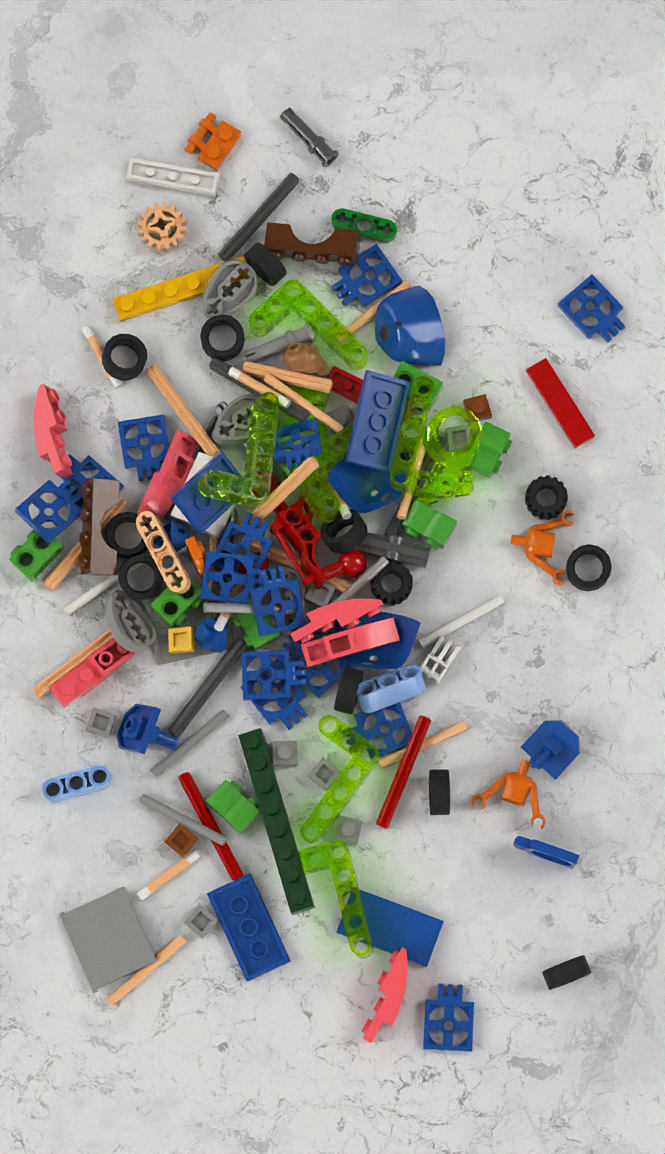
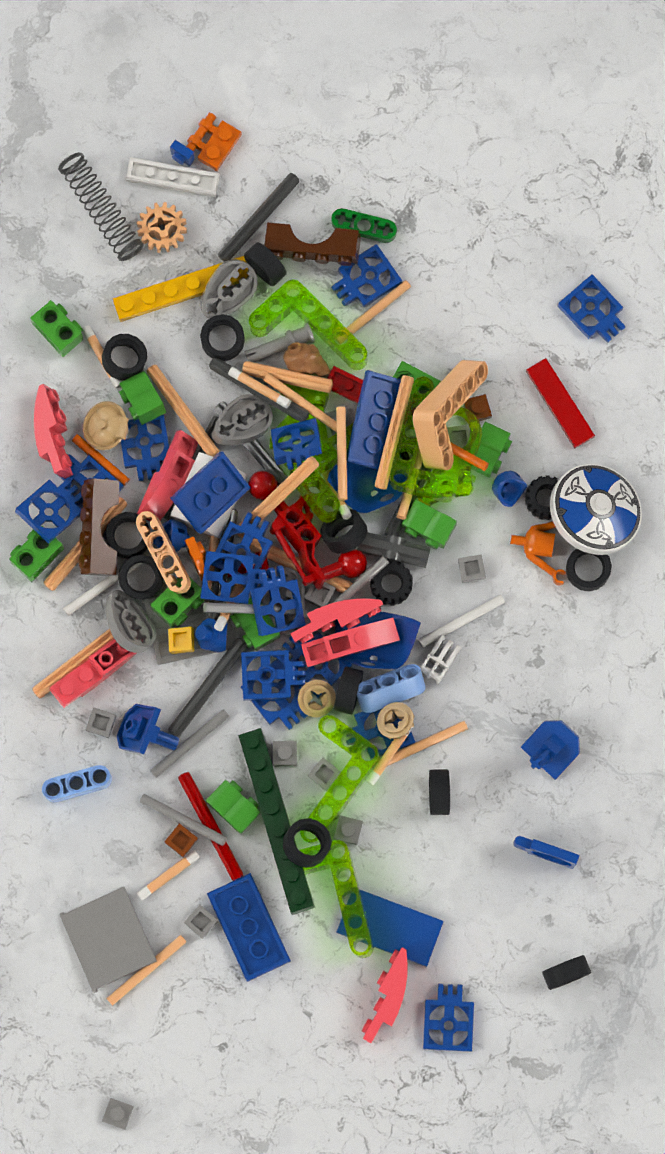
clear neon green beam [197,392,279,507] -> none
dark grey pin [280,107,339,167] -> none
blue piece [375,286,445,365] -> none
red axle [376,715,431,828] -> none
orange piece [471,759,546,829] -> none
none -> bright green brick [30,300,84,357]
none -> dark grey piece [58,152,144,261]
none -> orange bar [72,434,130,486]
none -> tan piece [83,401,129,450]
none -> light grey plate [102,1098,134,1130]
none -> bright green brick [119,371,167,425]
none -> blue plate [170,140,195,166]
none -> black tyre [283,818,332,868]
none -> tan gear [297,679,336,717]
none -> light nougat bar [336,407,348,501]
none -> light nougat bar [365,727,414,786]
none -> light nougat axle [375,375,414,489]
none -> tan gear [377,702,415,740]
none -> light nougat beam [413,360,488,470]
none -> orange bar [451,442,489,471]
none -> light grey plate [458,554,486,583]
none -> blue piece [492,470,527,507]
none -> dish [550,464,642,555]

